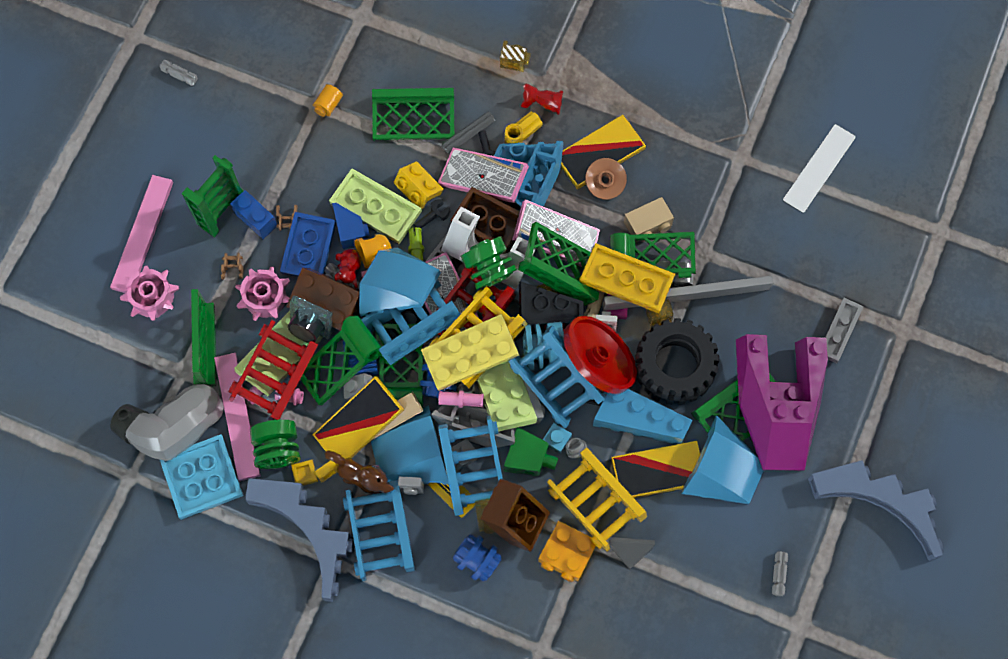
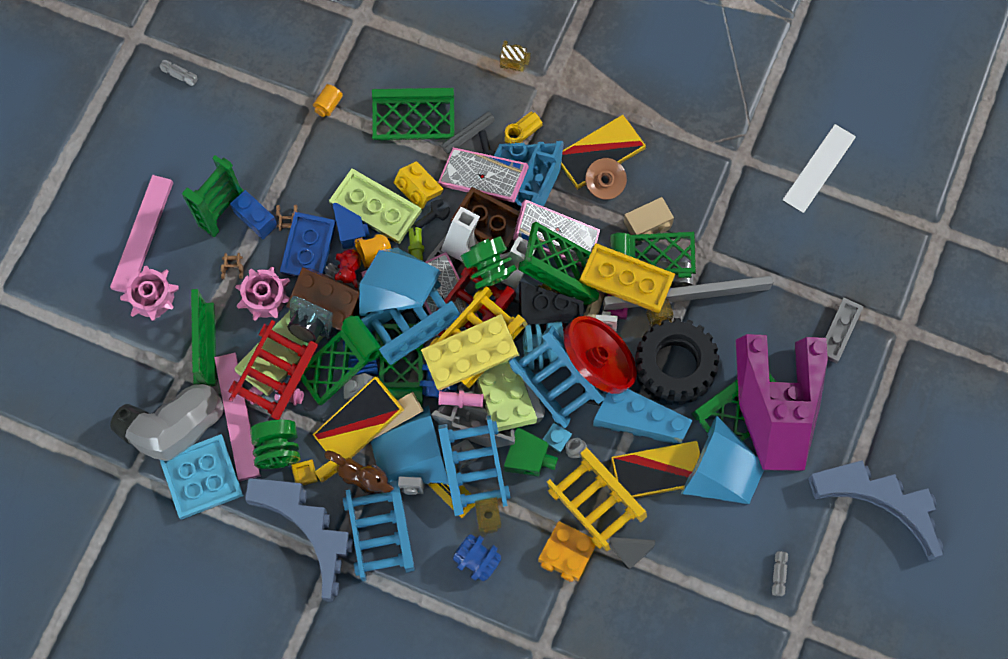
reddish brown brick [480,479,550,552] -> none
red animal [521,84,563,115] -> none

